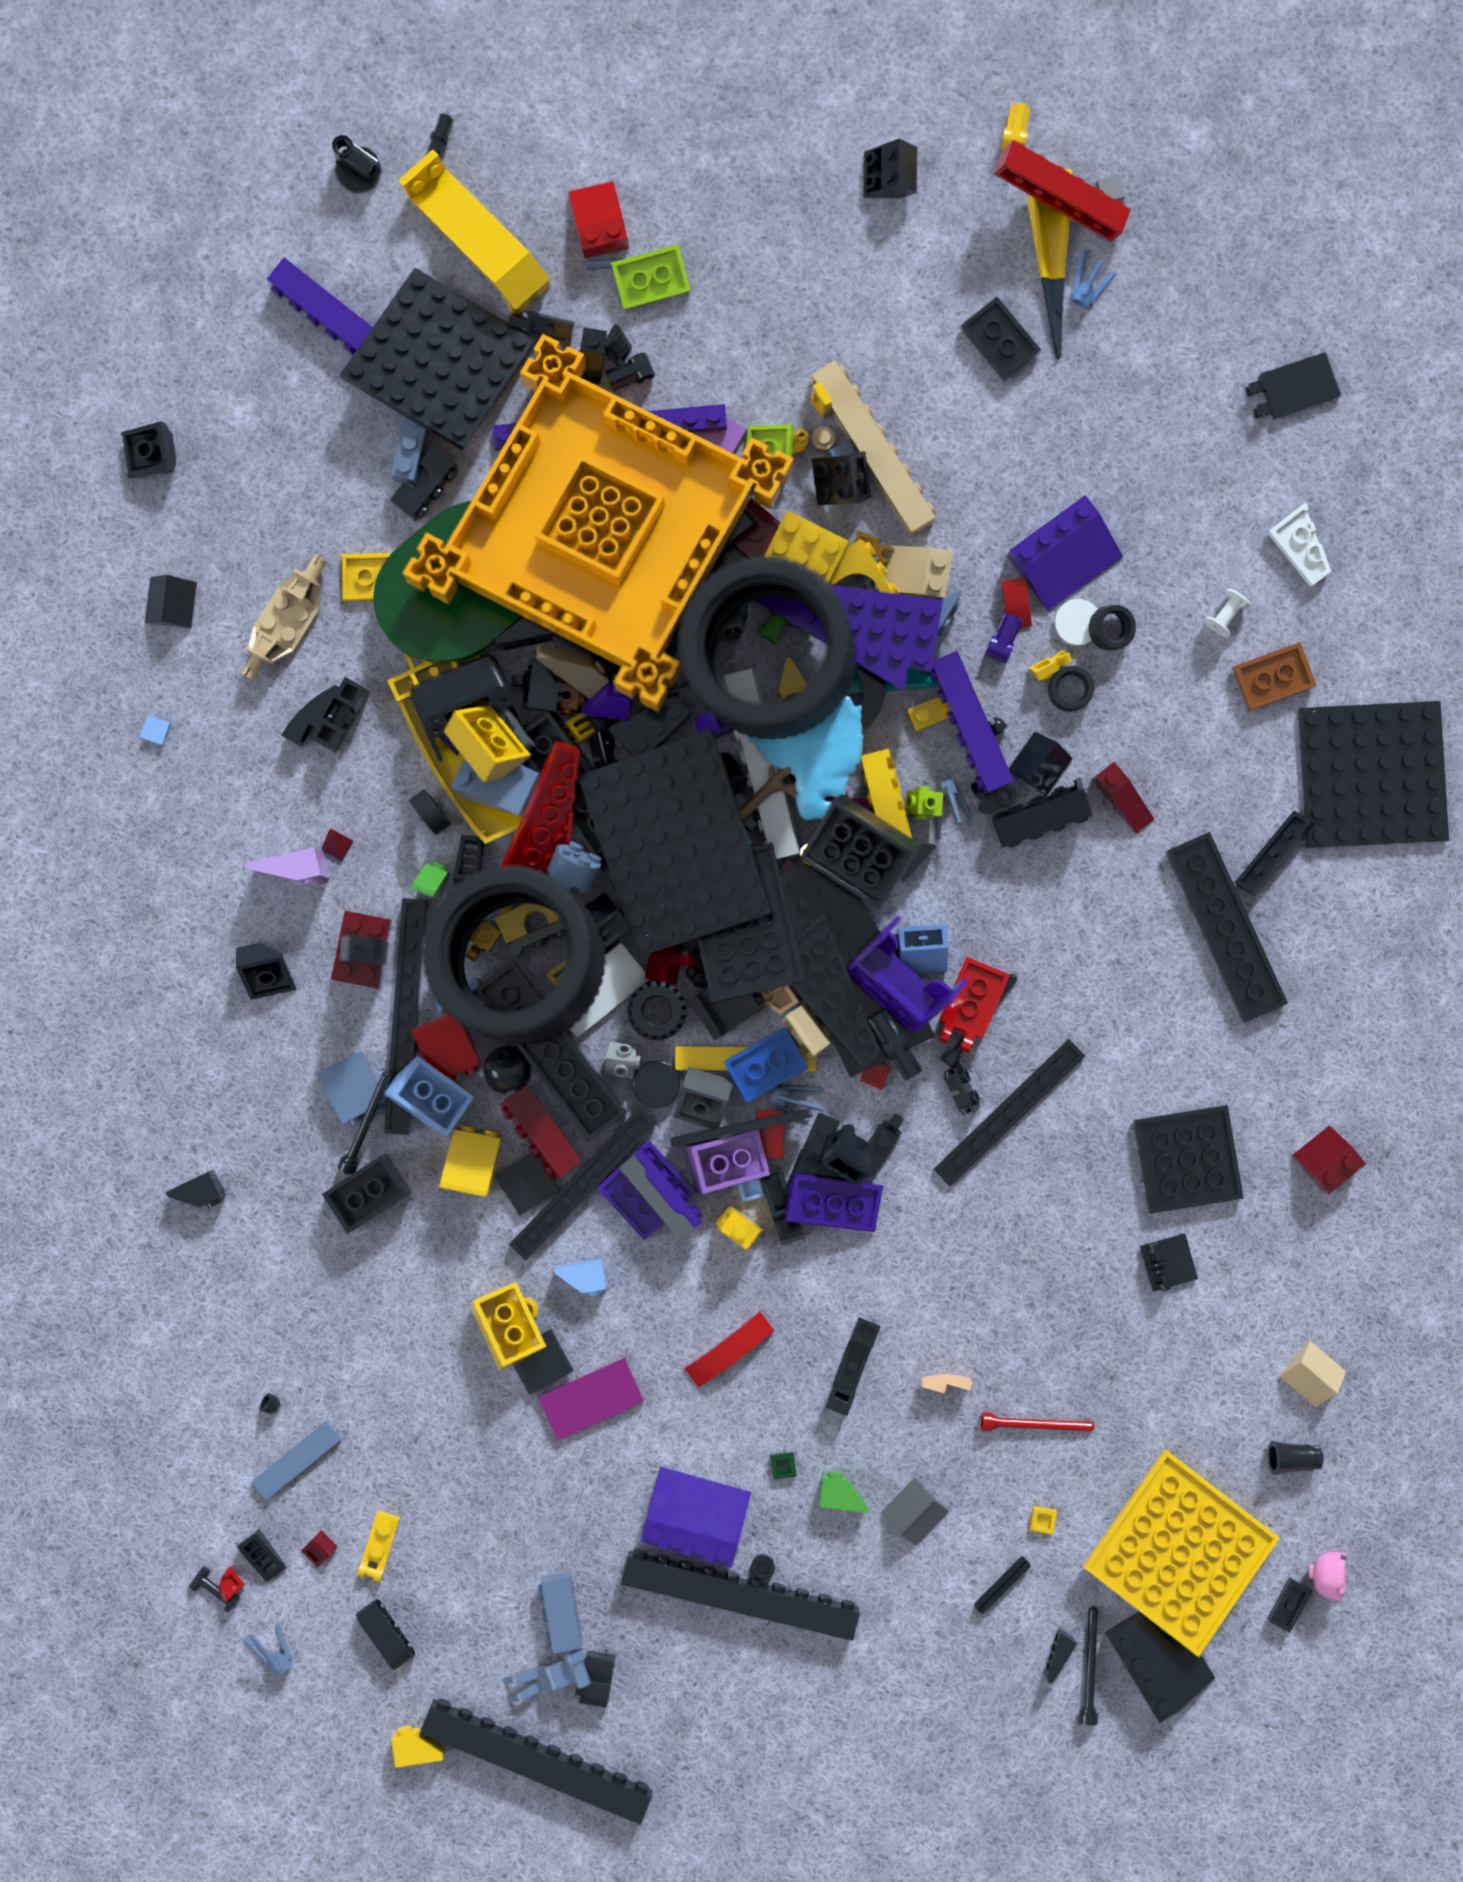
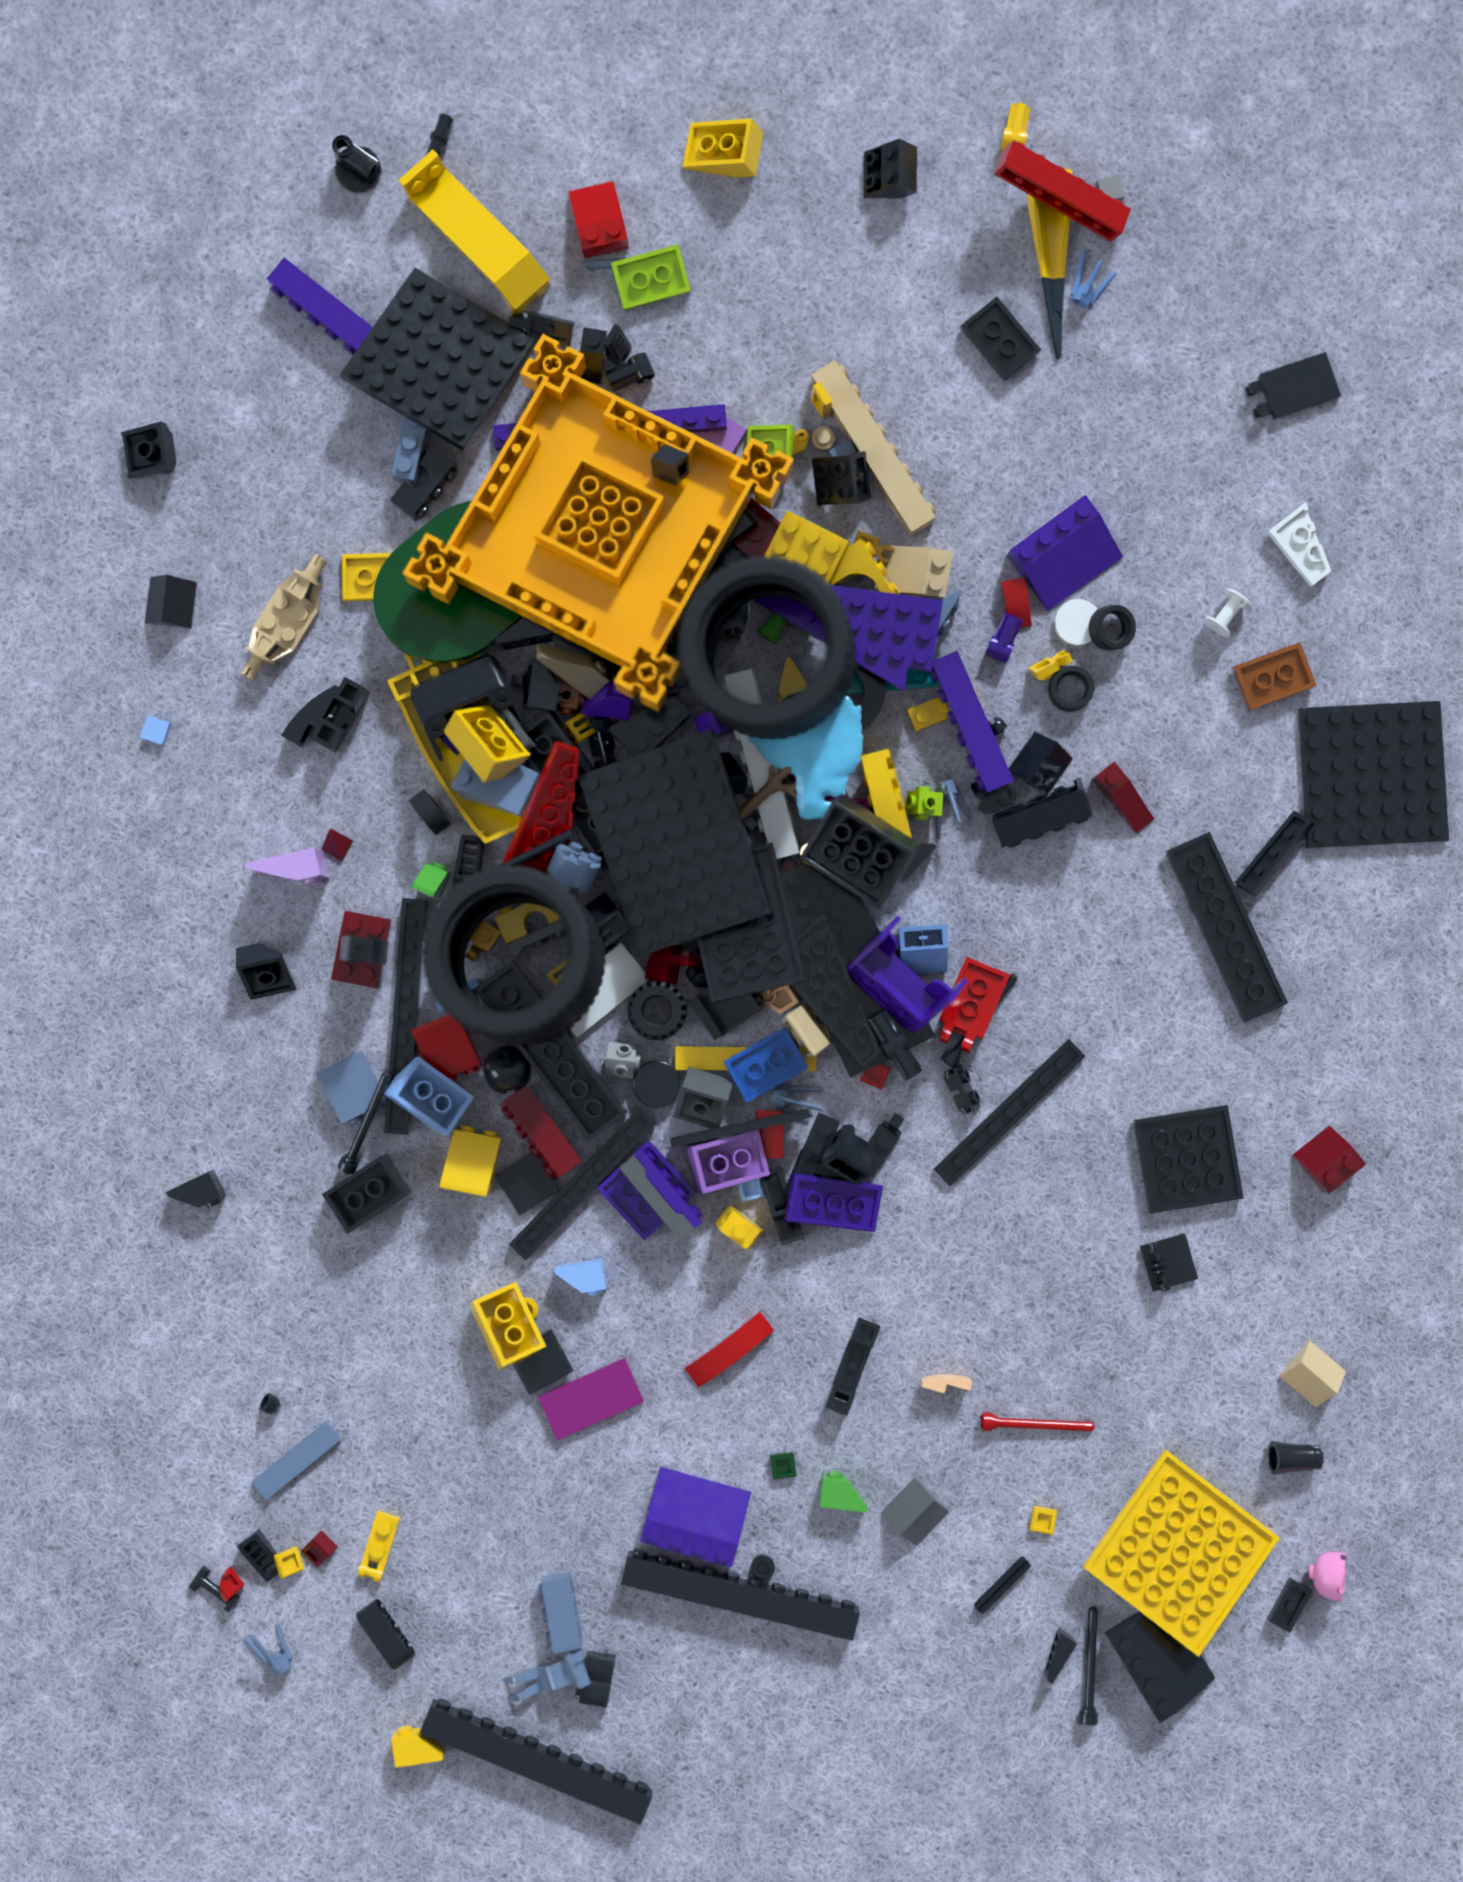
none -> yellow tile [273,1546,304,1579]
none -> black bar [493,829,574,869]
none -> brick [651,445,690,486]
none -> yellow slope [682,118,764,178]

